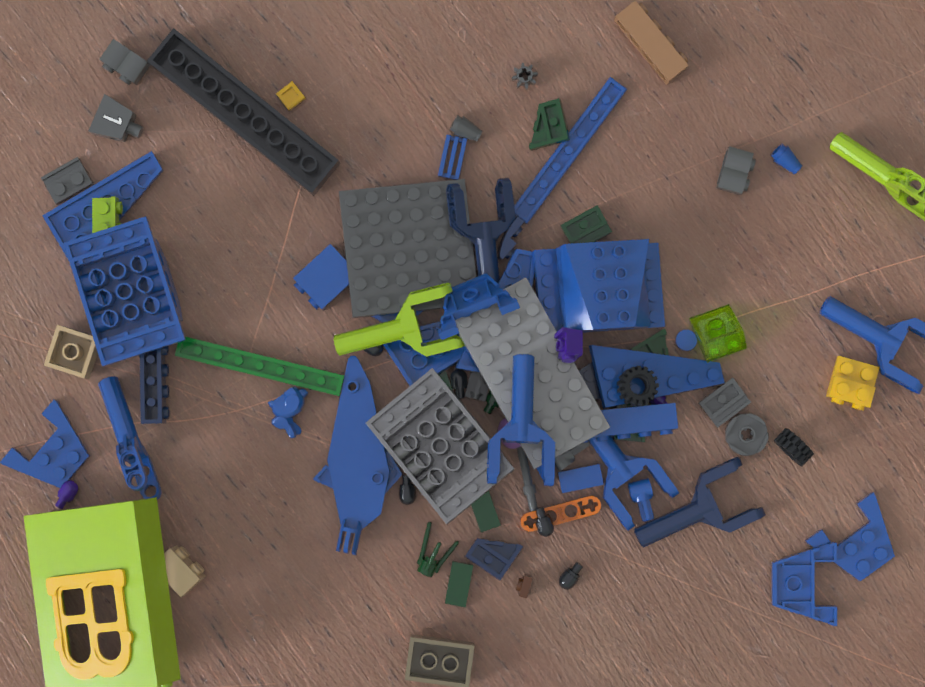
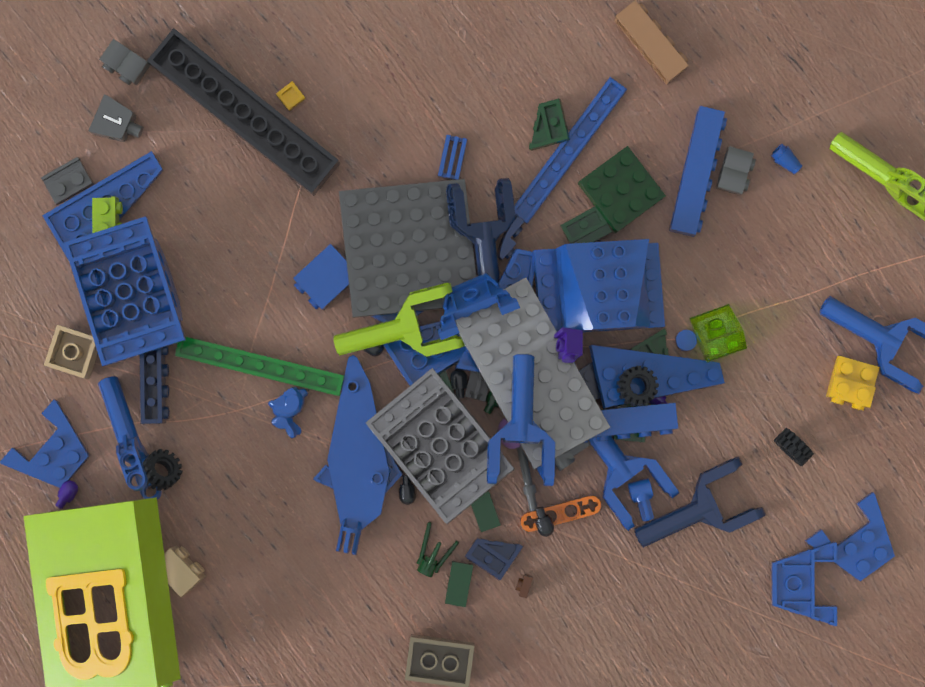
dark grey cone [450,115,482,142] -> none
dark grey gear [512,63,538,90] -> none
blue tile [558,464,604,493] -> none
black cylinder [559,562,583,590] -> none
dark grey plate [698,378,751,428] -> none
dark grey plate [725,413,769,456] -> none
none -> black tyre [141,449,183,491]
none -> dark green plate [578,146,666,233]
none -> blue brick [669,106,727,237]

